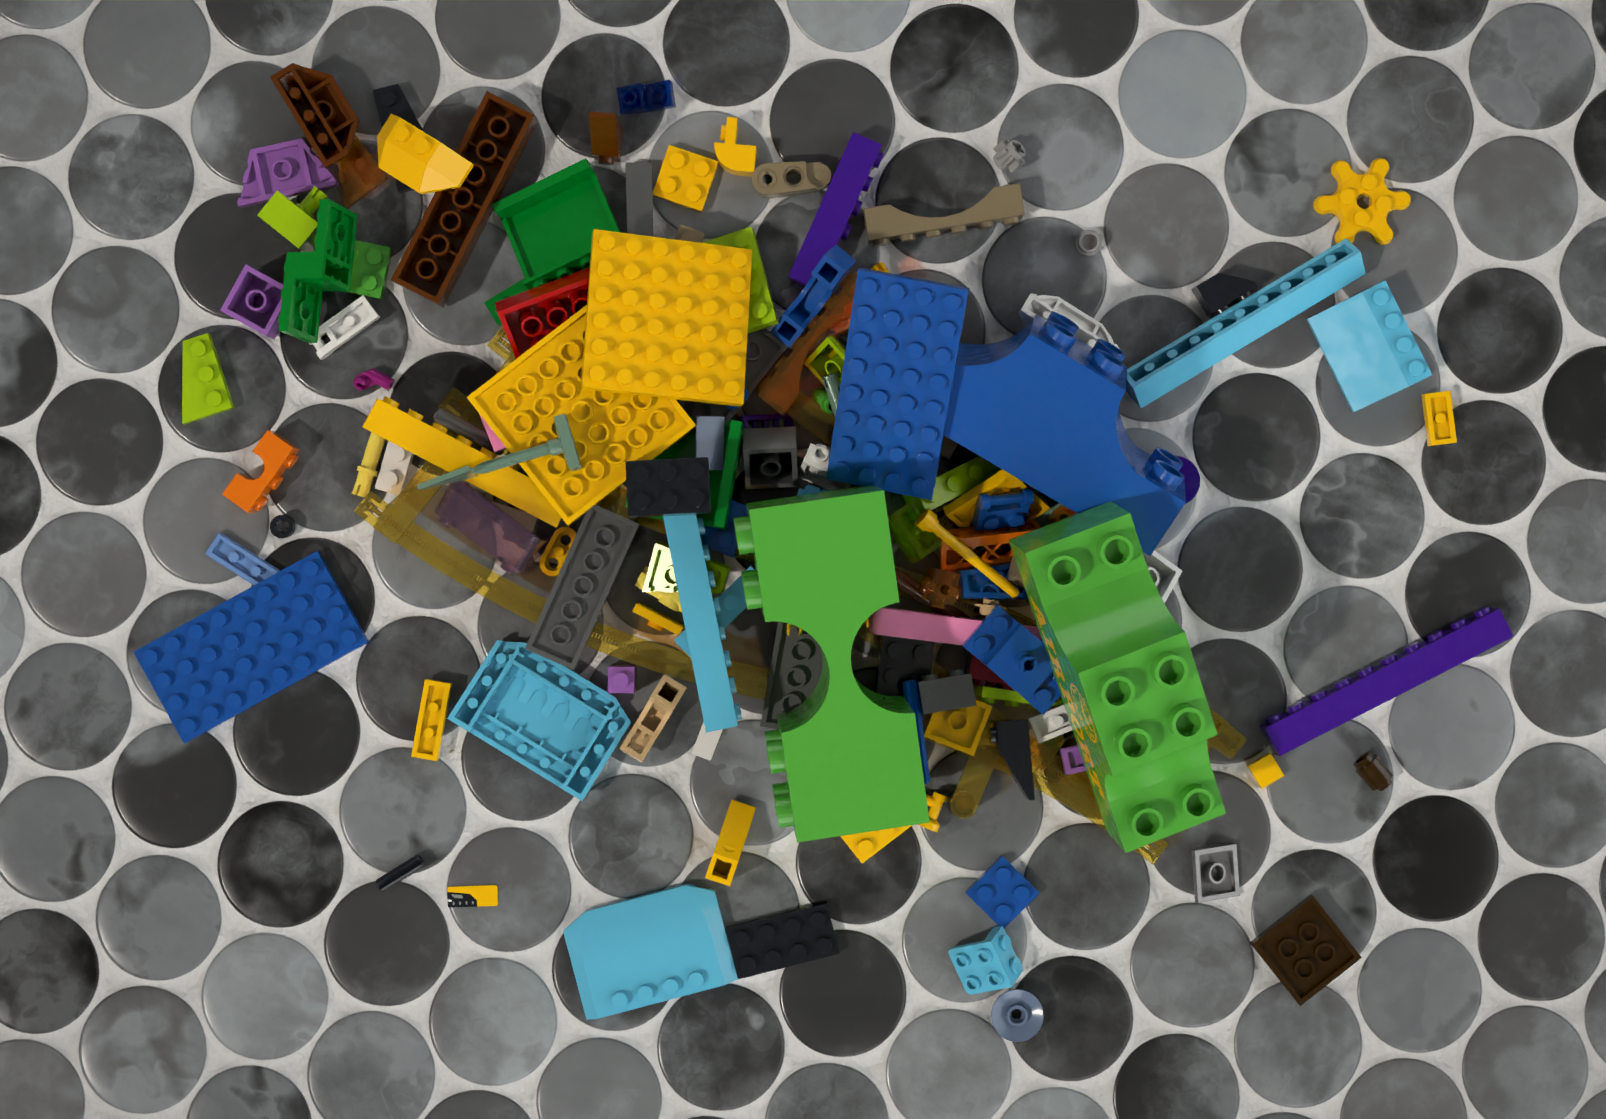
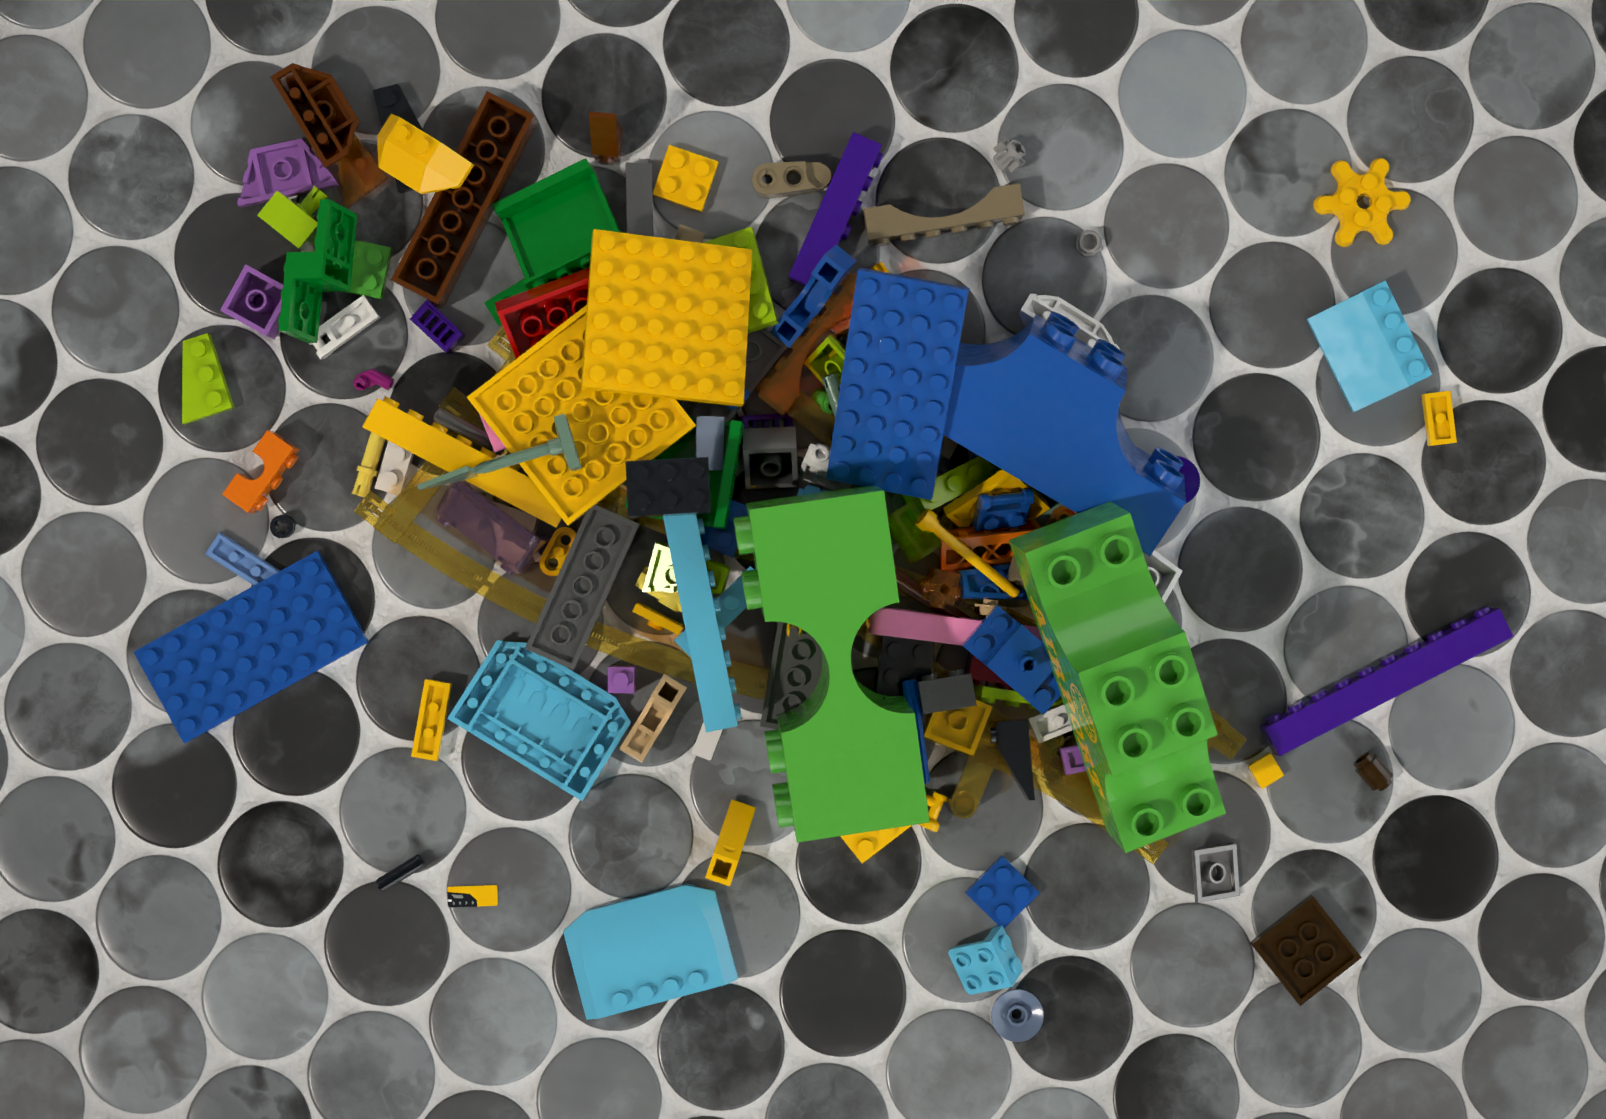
clear blue slope [617,80,676,115] -> none
yellow brick [714,117,757,177] -> none
black plate [726,902,839,979] -> none
medium azure brick [1126,239,1366,408] -> none
black slope [1191,273,1257,316] -> none
none -> dark purple slope [410,300,466,354]

